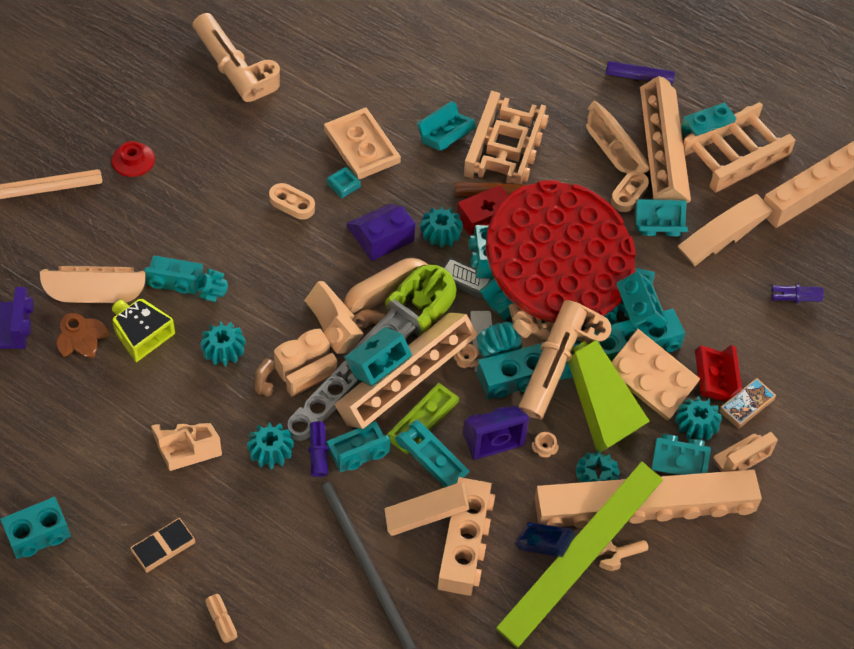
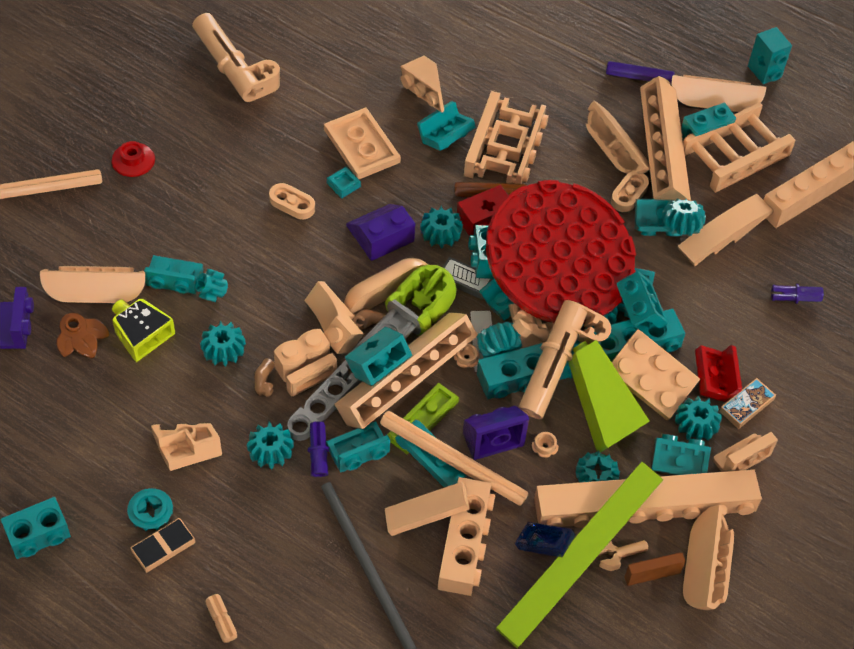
none -> teal gear [127,488,173,531]
none -> light nougat axle [380,411,528,506]
none -> light nougat slope [401,56,444,113]
none -> dark orange tile [624,552,686,586]
none -> teal gear [662,198,706,236]
none -> light nougat brick [672,75,766,112]
none -> light nougat brick [683,505,734,610]
none -> teal brick [748,27,792,84]

